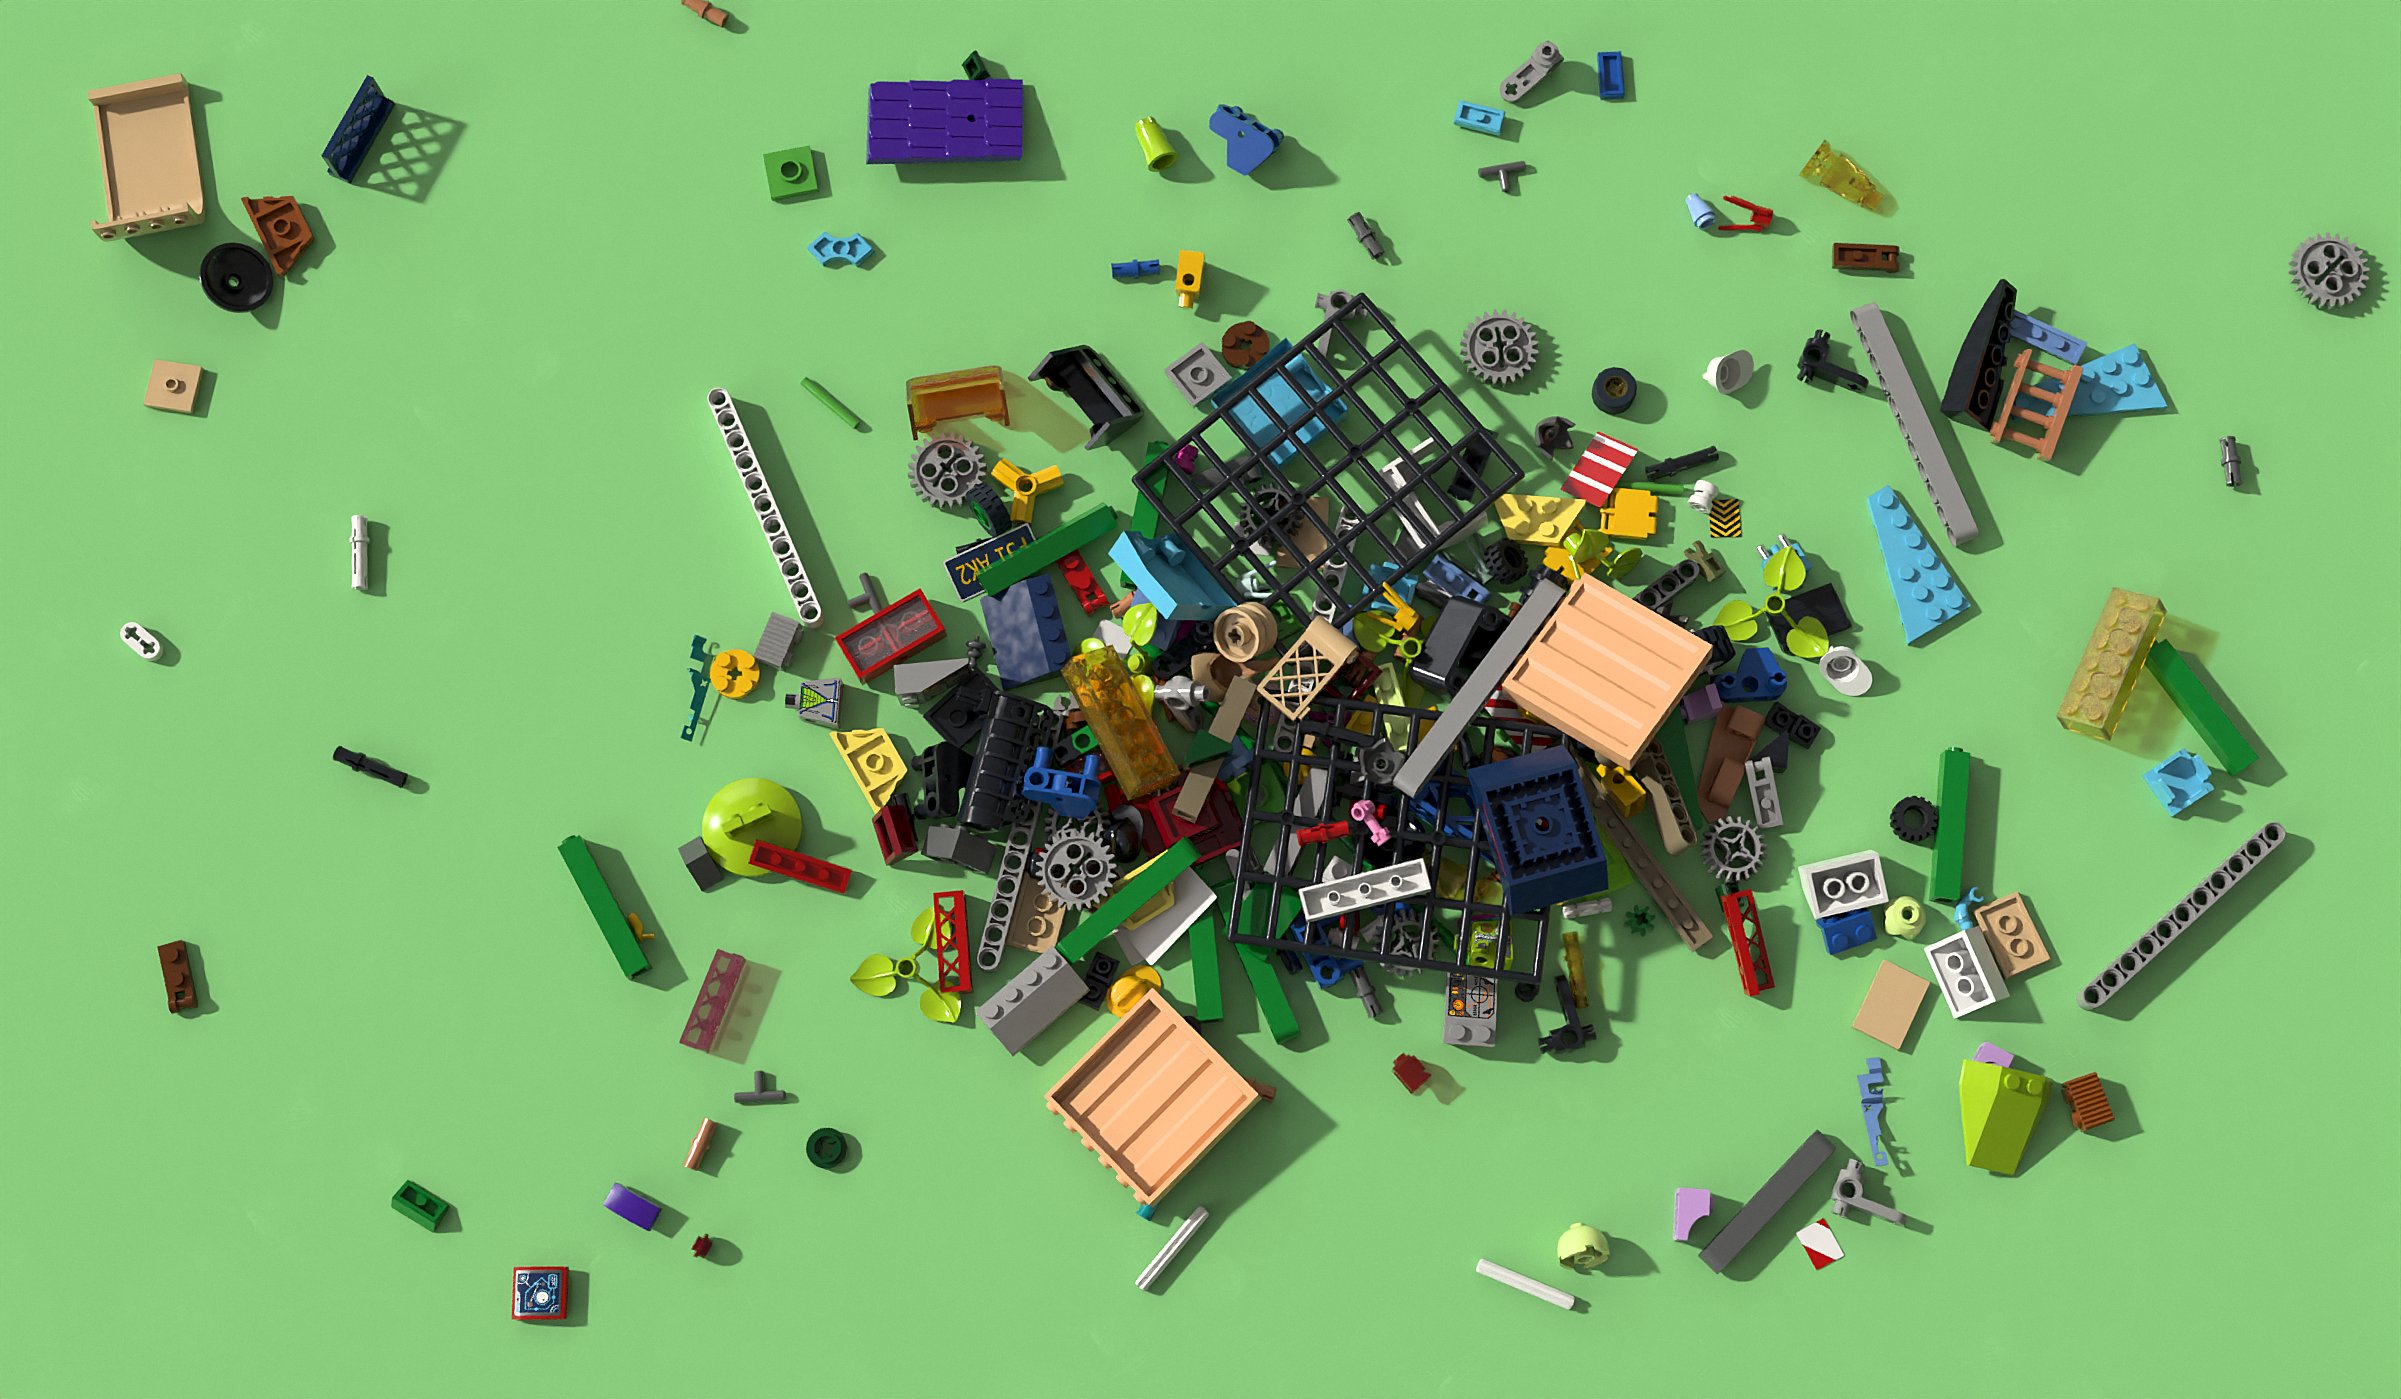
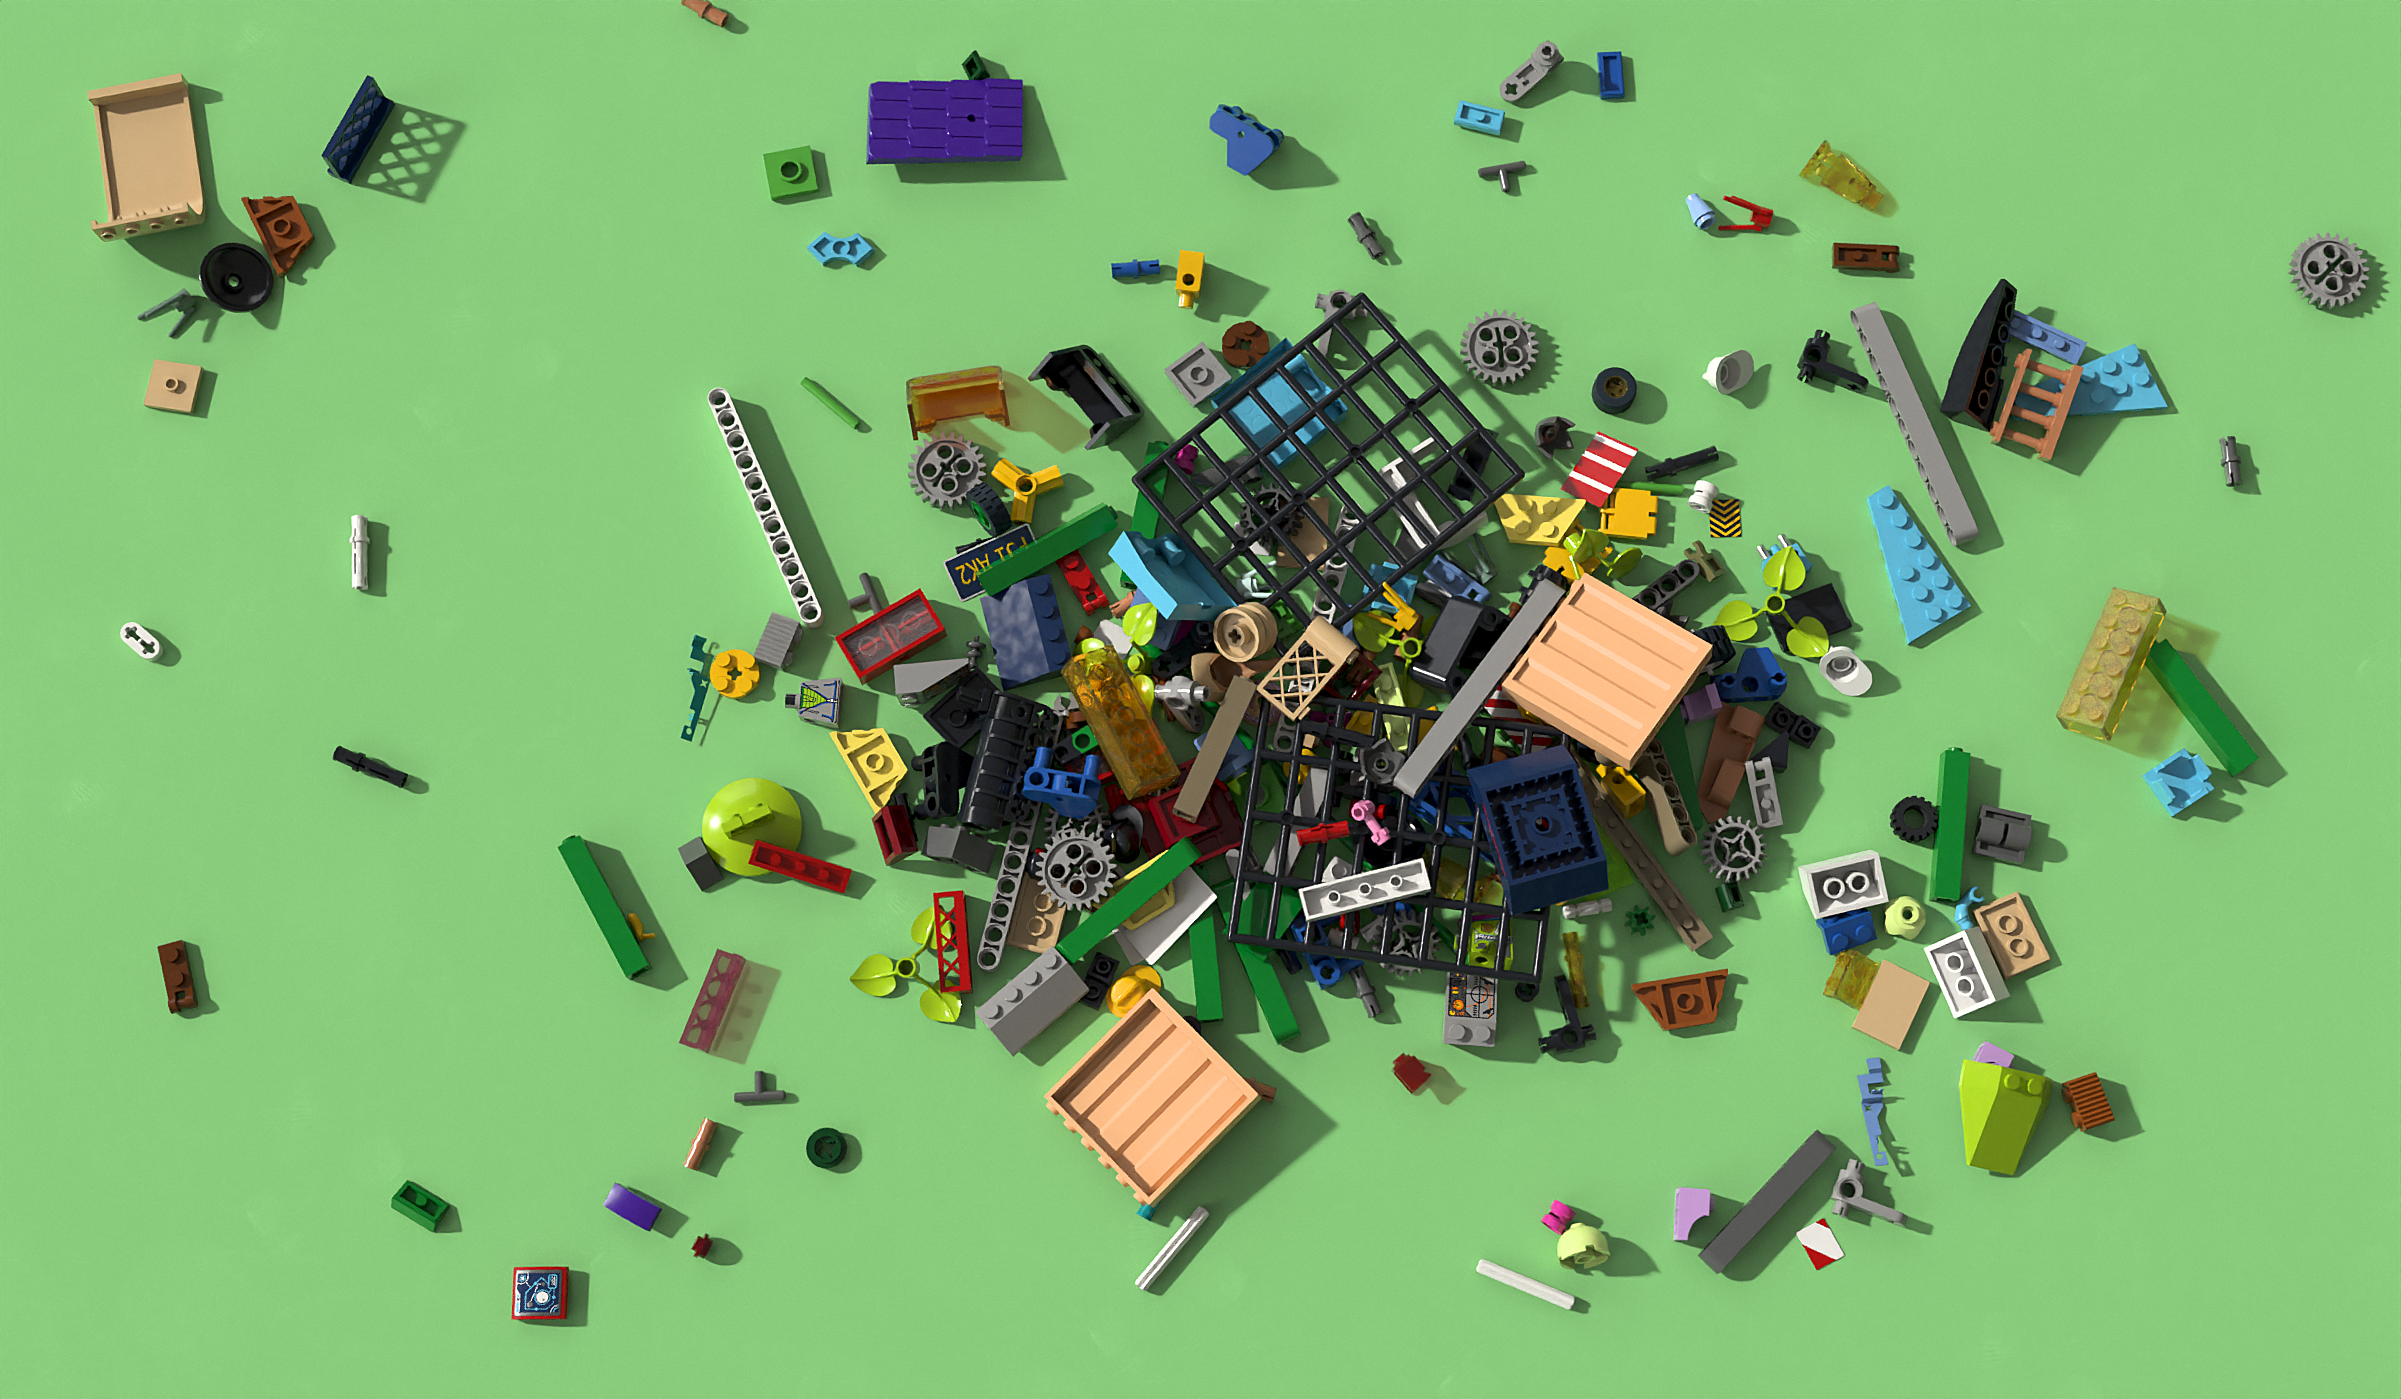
lime plant [1135,117,1179,172] -> none
dark green slope [1182,729,1234,770] -> none
black tyre [1484,538,1529,585] -> none
red fence [1721,889,1775,996] -> none
light grey beam [2076,822,2286,1011] -> none
none -> sand green plant [137,288,197,337]
none -> dark orange hinge [1074,625,1094,644]
none -> dark pink wheel [1541,1199,1576,1236]
none -> dark orange wing [1631,969,1728,1031]
none -> clear yellow bracket [1823,950,1879,1010]
none -> dark grey plate [1971,804,2032,865]

